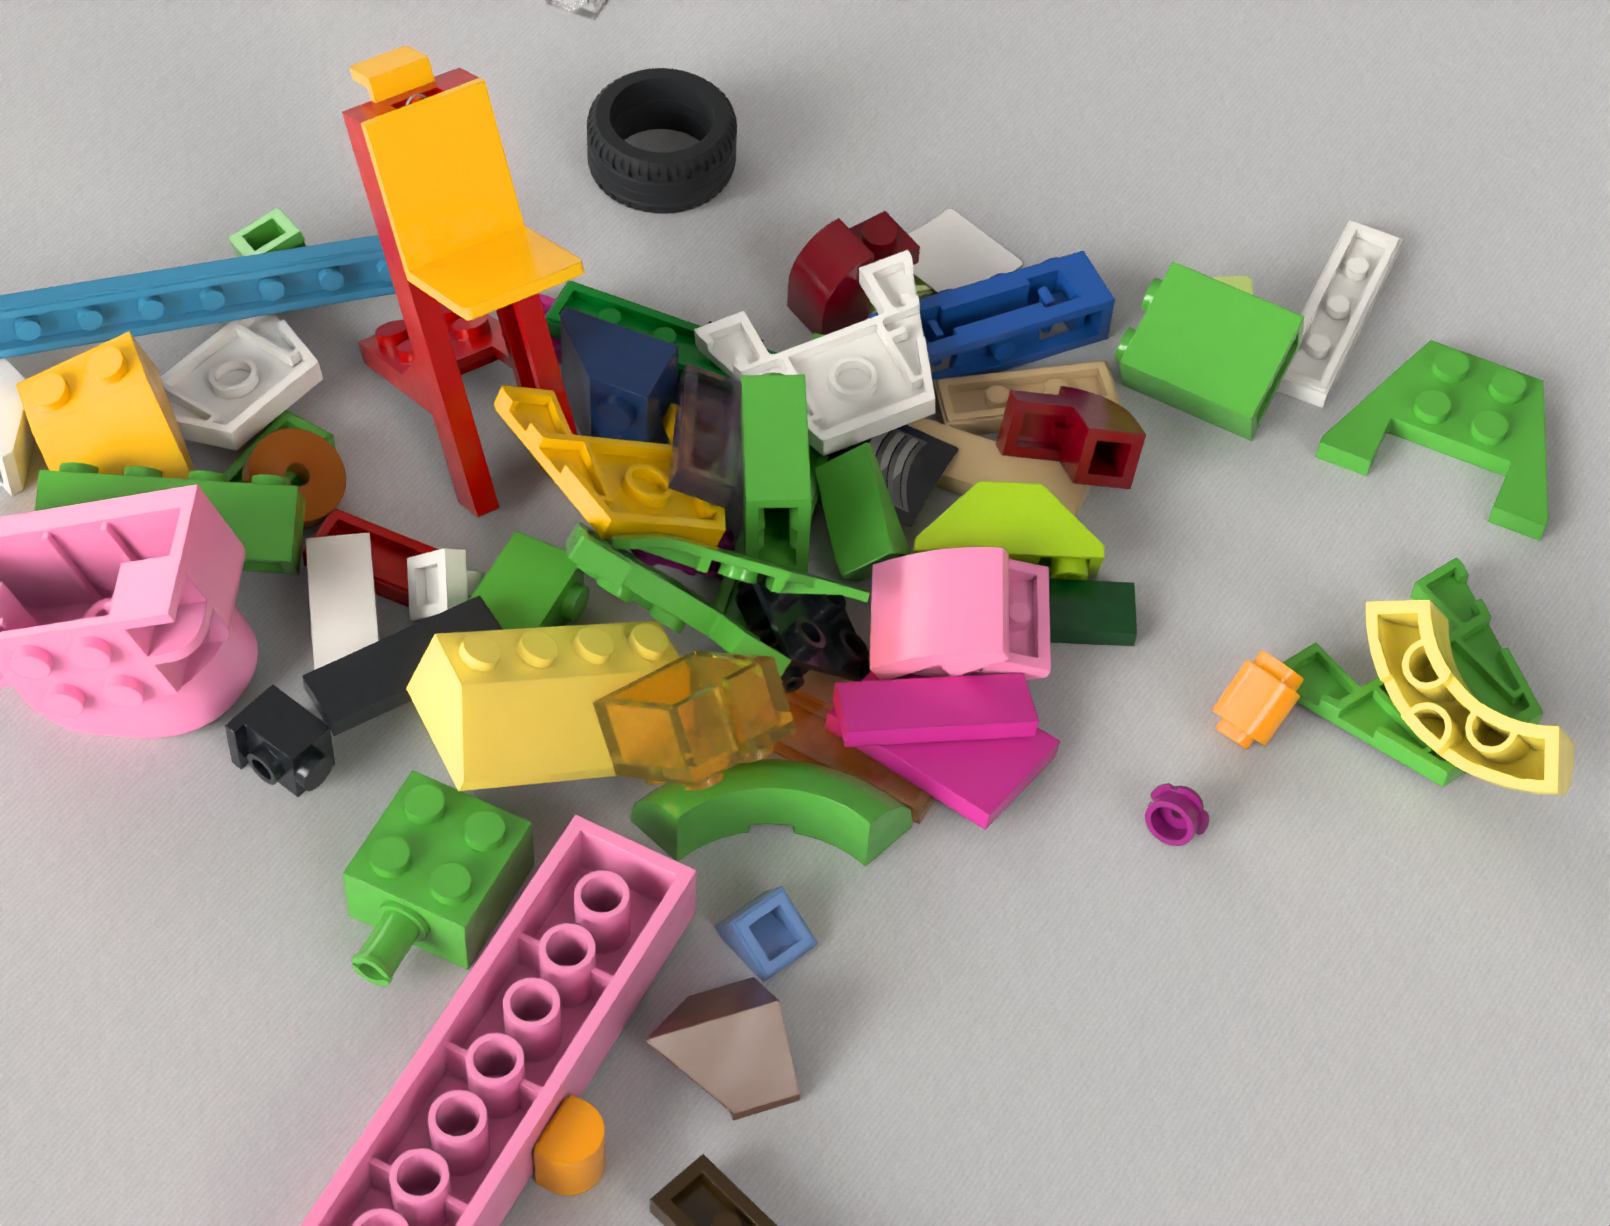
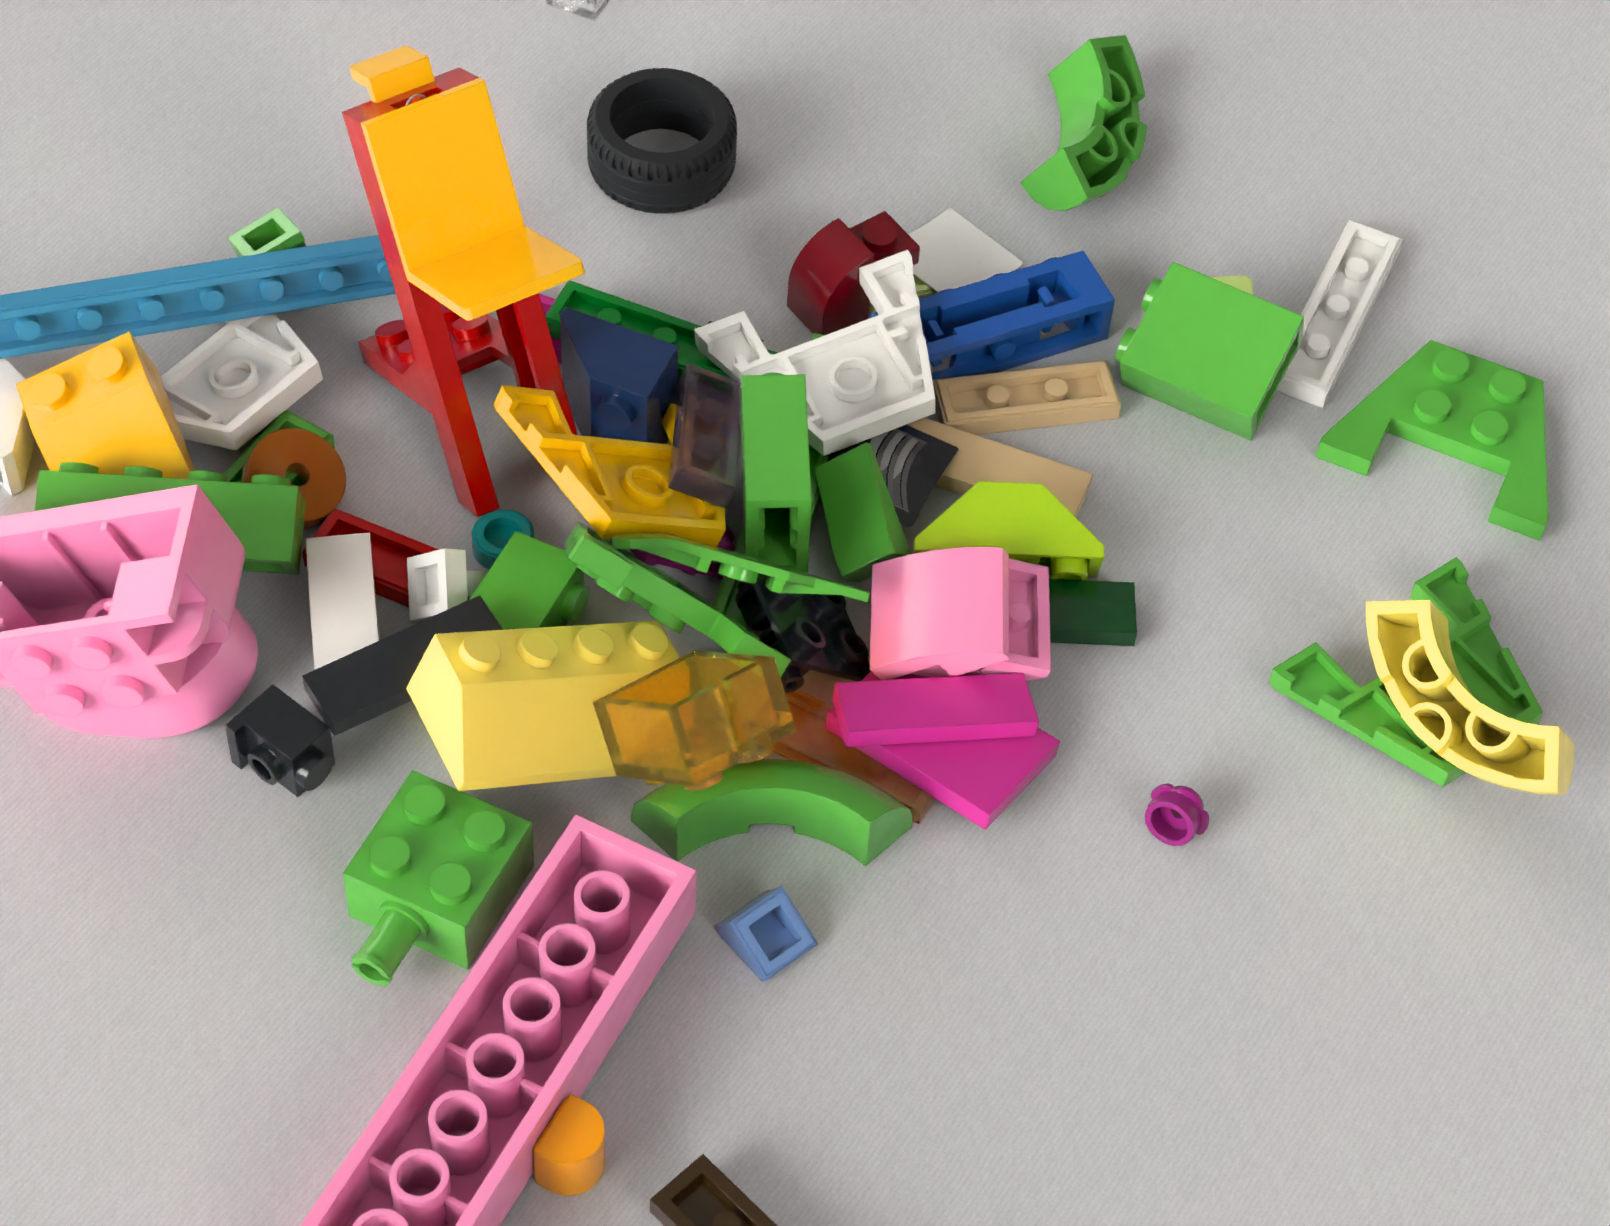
slope [644,977,800,1121] -> none
dark red brick [996,386,1146,489] -> none
light orange brick [1212,650,1305,750] -> none
none -> teal tile [472,509,535,570]
none -> bright green brick [1020,35,1147,211]

